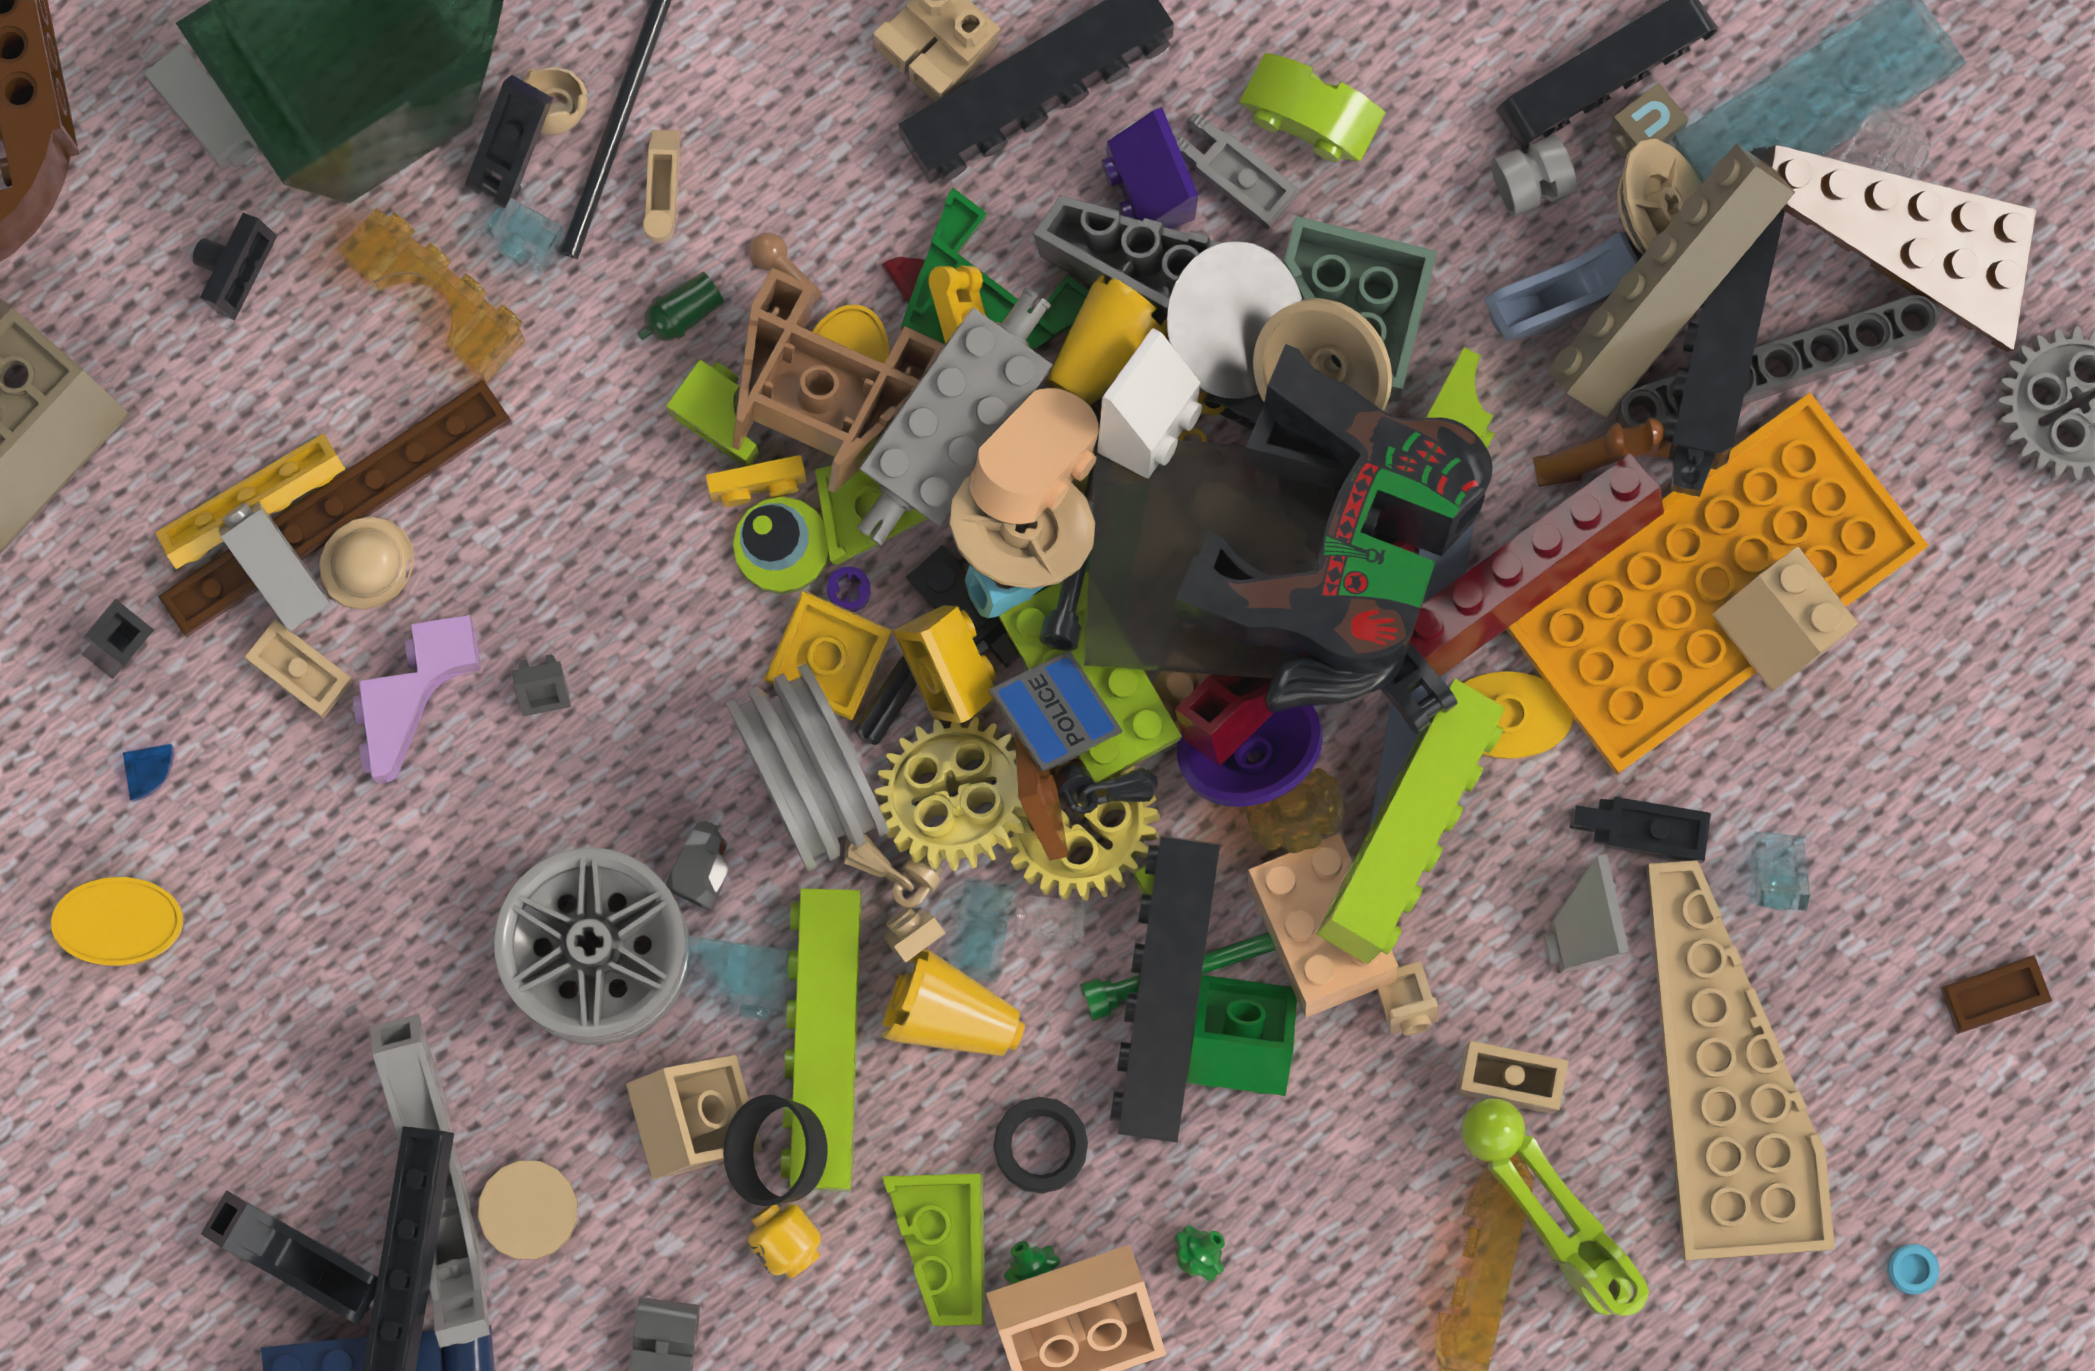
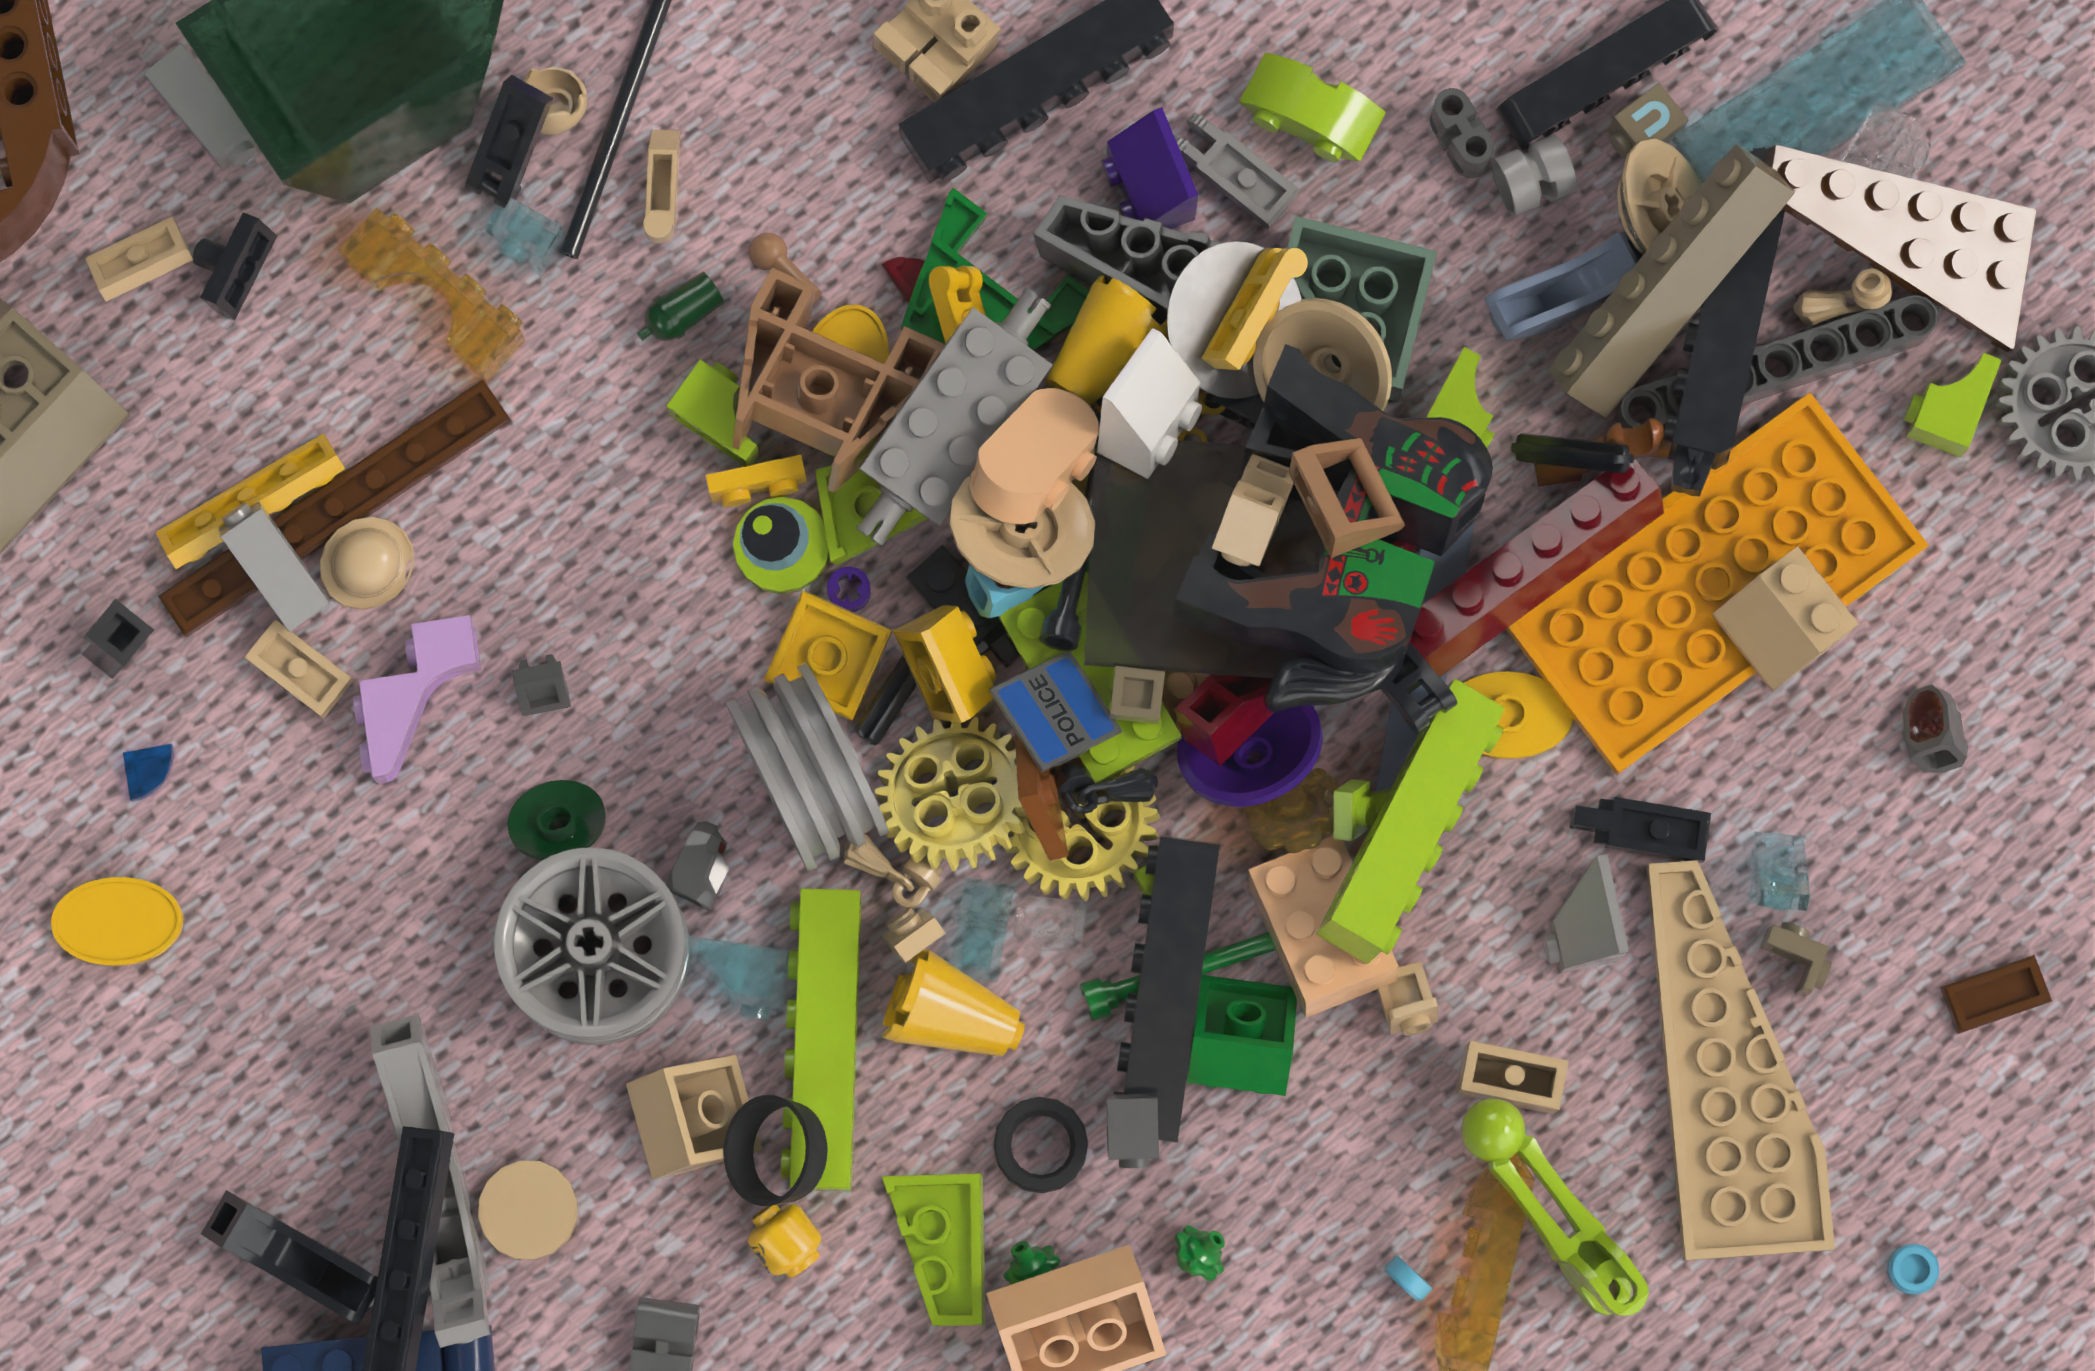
none -> tan plate [85,216,193,302]
none -> dark green dish [507,780,606,861]
none -> dark grey brick [1106,1093,1159,1168]
none -> dark tan plate [1109,666,1165,724]
none -> yellow plate [1201,248,1307,370]
none -> tan arch [1212,454,1294,566]
none -> medium nougat tile [1289,438,1405,558]
none -> lime plate [1333,779,1390,841]
none -> medium azure tile [1385,1254,1434,1301]
none -> dark grey piece [1430,88,1494,178]
none -> black axle [1511,433,1634,474]
none -> dark tan bracket [1760,922,1832,997]
none -> tan piece [1794,269,1892,326]
none -> lime arch [1903,353,2002,457]
none -> dark grey rock [1903,684,1968,773]

